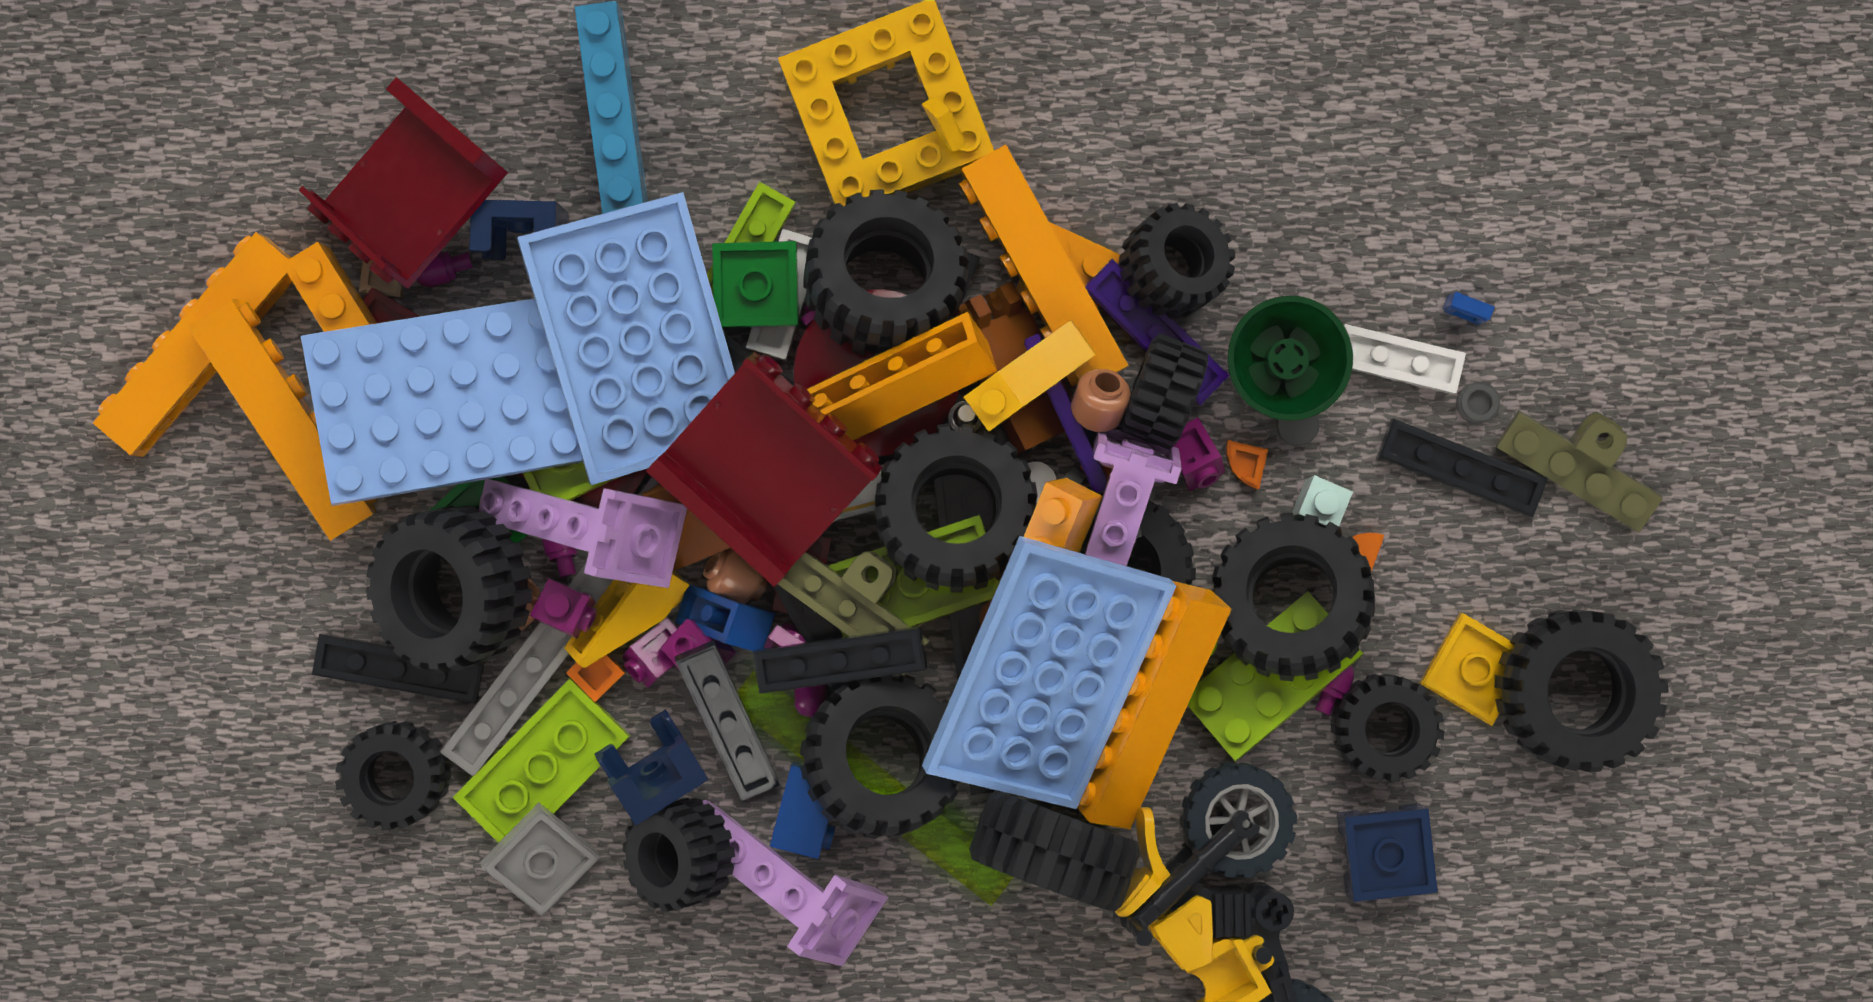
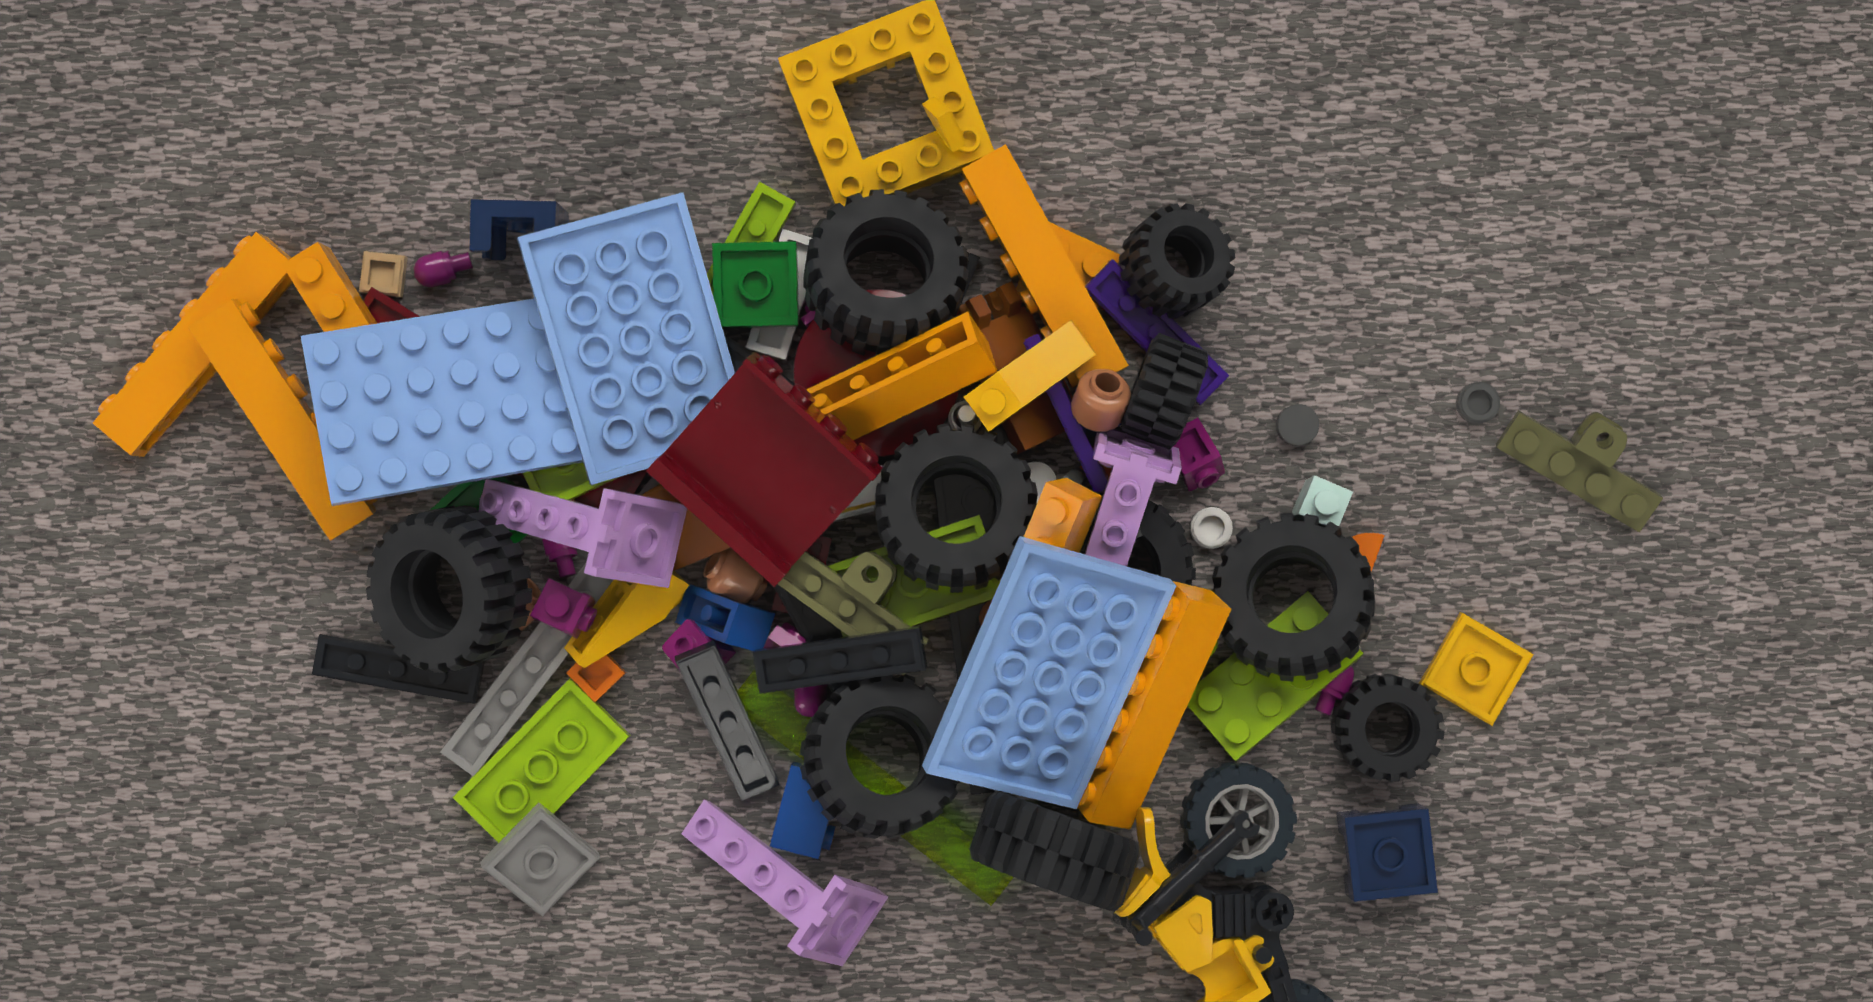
dark red panel [298,77,509,289] -> none
black tyre [335,721,451,831] -> none
dark azure brick [575,1,648,214] -> none
dark blue panel [594,709,709,825] -> none
magenta bracket [622,617,677,688] -> none
black tyre [623,798,735,912] -> none
orange tile [1225,440,1268,490] -> none
dark green piece [1227,296,1353,421] -> none
white plate [1344,324,1466,394] -> none
black tile [1376,418,1548,517] -> none
blue tile [1442,292,1495,325] -> none
black tyre [1494,609,1669,772] -> none
none -> white tile [1190,507,1233,549]

